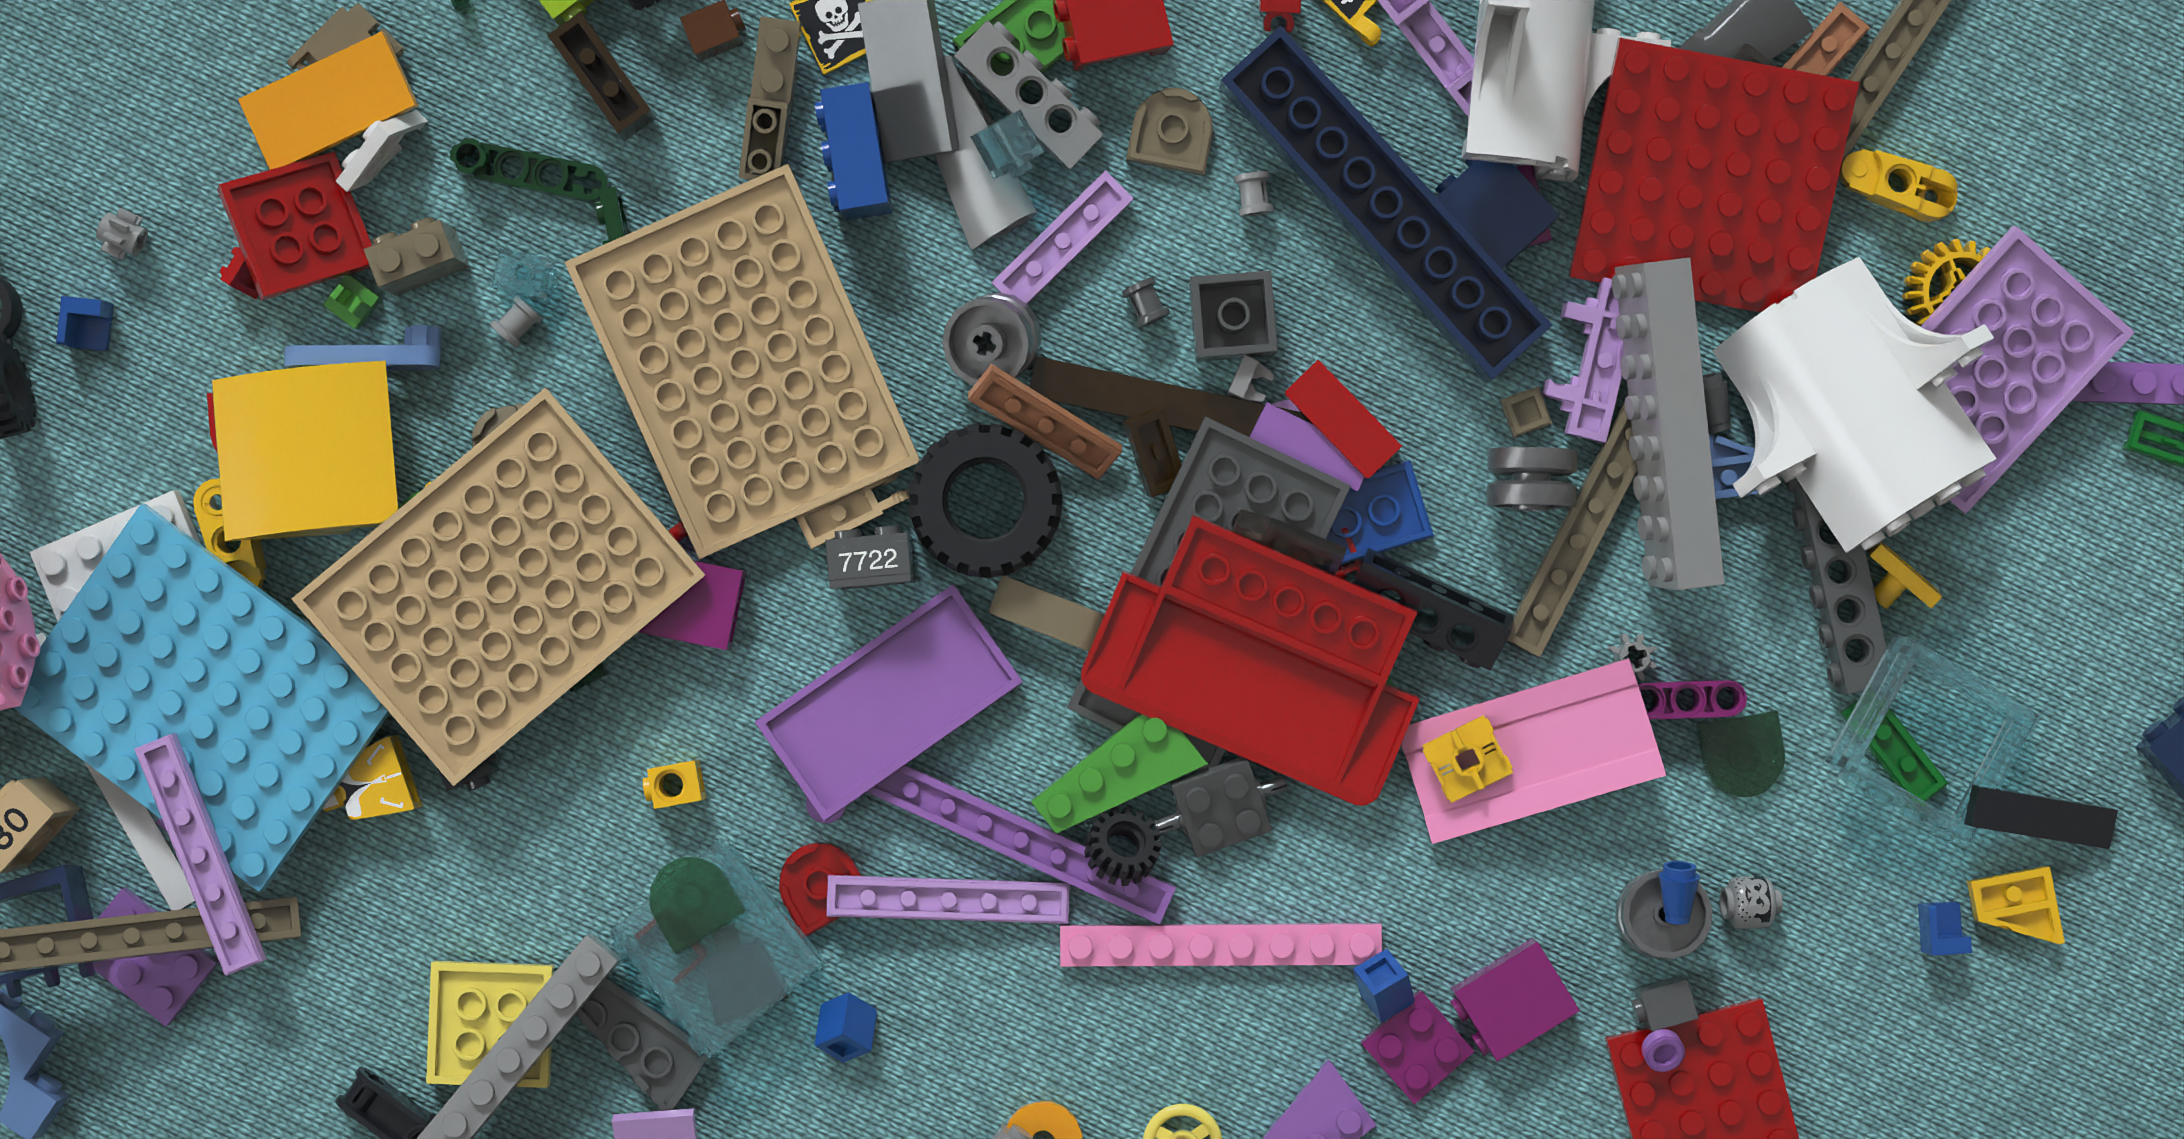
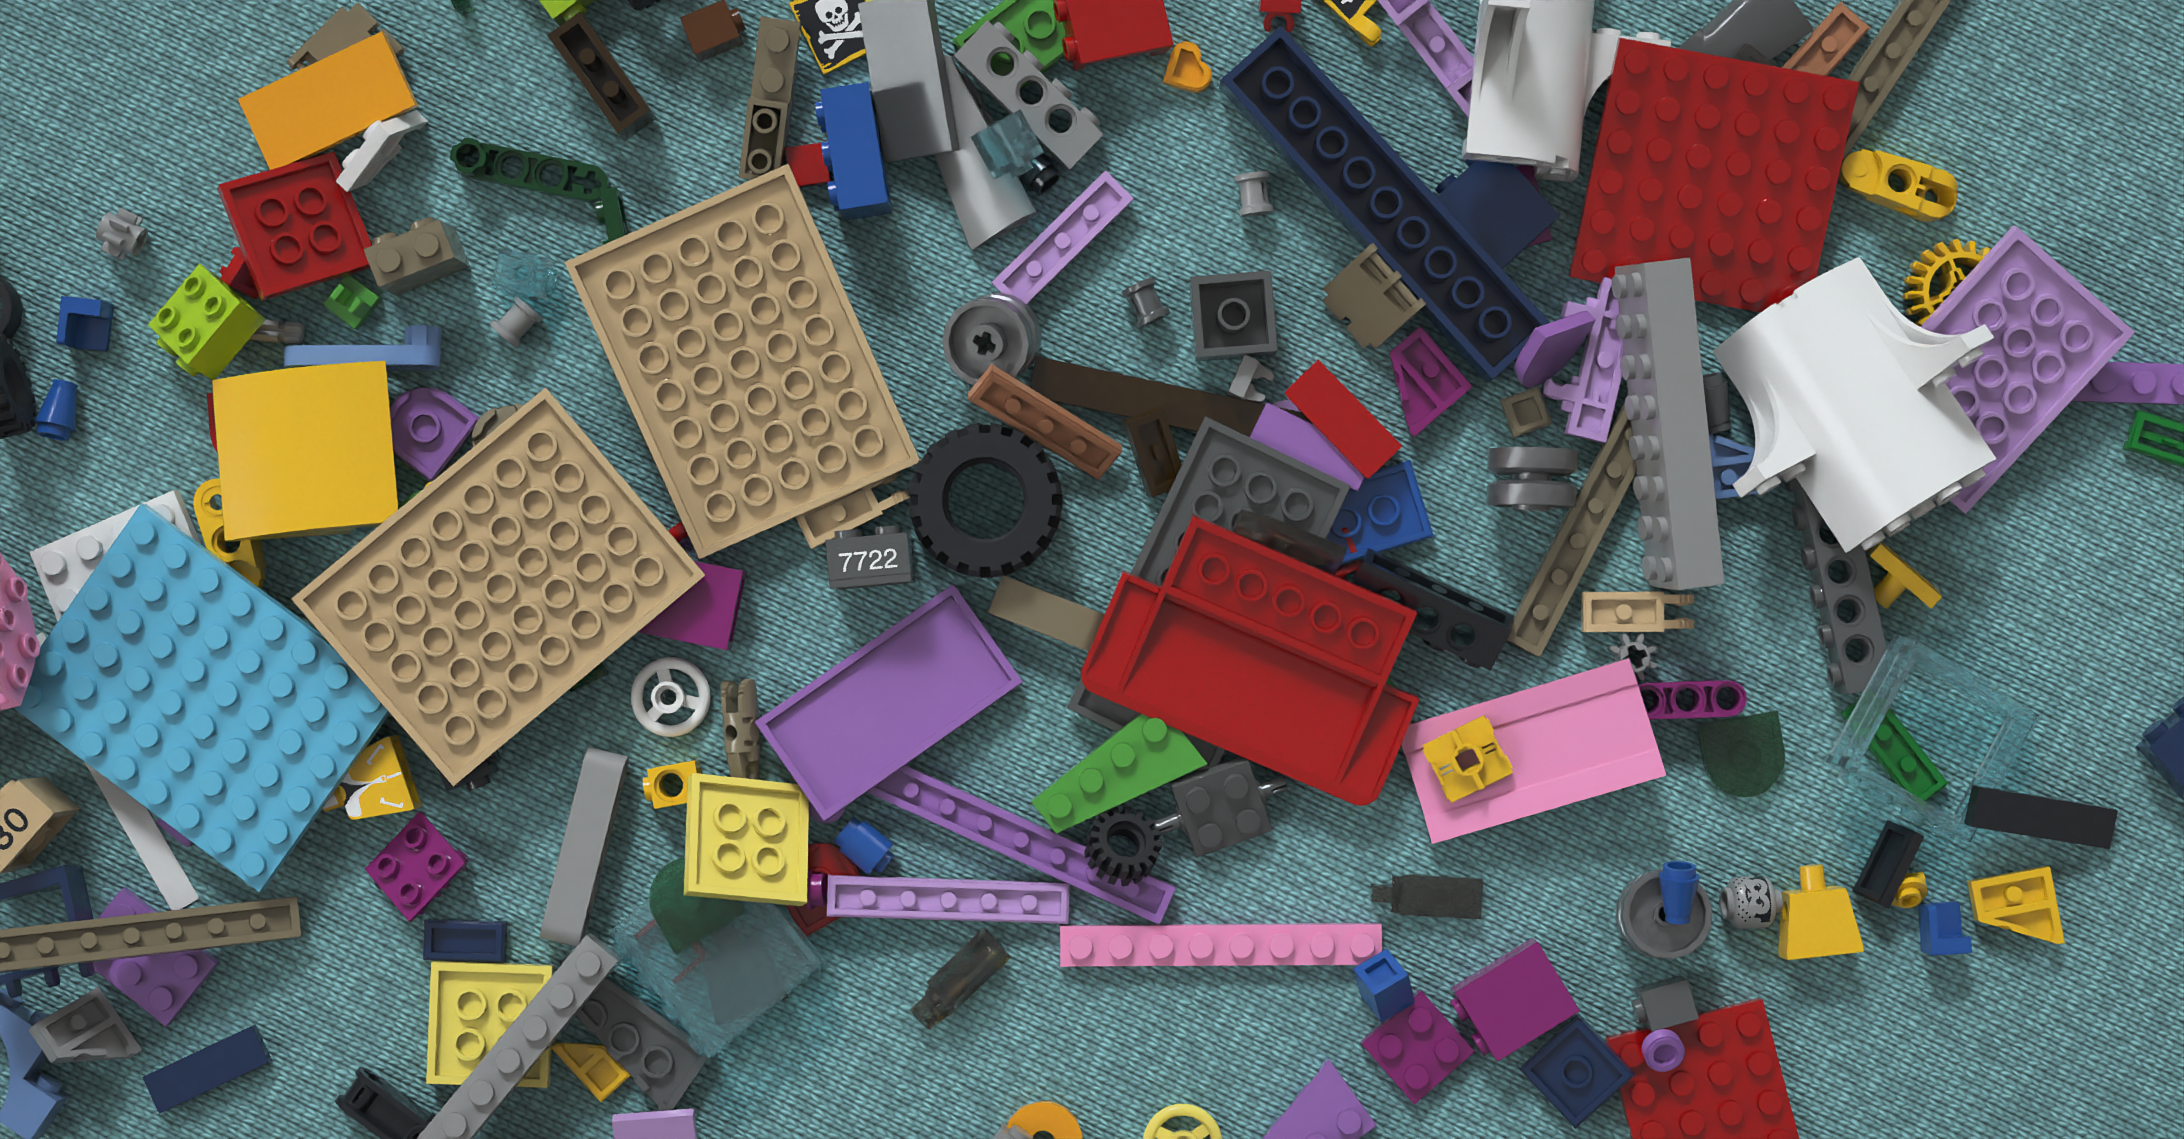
lavender tile [134,733,267,976] -> none
blue panel [814,992,877,1063] -> none
dark tan tile [1126,88,1213,176] -> none
none -> light grey wing [29,987,142,1063]
none -> blue cone [34,379,78,441]
none -> dark blue tile [142,1024,272,1114]
none -> lime brick [148,263,266,380]
none -> light grey axle [249,320,305,345]
none -> magenta hinge [365,811,470,922]
none -> medium lavender tile [390,387,480,482]
none -> dark blue tile [423,919,507,963]
none -> light grey beam [540,747,629,947]
none -> yellow tile [551,1042,631,1102]
none -> white piece [631,657,711,737]
none -> light yellow plate [684,773,809,906]
none -> dark tan hinge [721,679,761,780]
none -> red tile [785,143,831,188]
none -> magenta plate [806,870,827,910]
none -> blue brick [834,817,894,875]
none -> clear smoke hinge [910,928,1012,1030]
none -> black cone [1004,136,1061,195]
none -> light orange tile [1163,41,1212,93]
none -> dark tan plate [1322,243,1426,349]
none -> clear smoke hinge [1370,873,1483,919]
none -> magenta wing [1389,326,1473,438]
none -> medium lavender tile [1514,310,1596,388]
none -> dark blue tile [1519,1013,1635,1129]
none -> tan hinge [1581,592,1694,632]
none -> yellow torso [1778,864,1864,960]
none -> black tile [1852,820,1924,909]
none -> yellow plate [1891,872,1928,908]

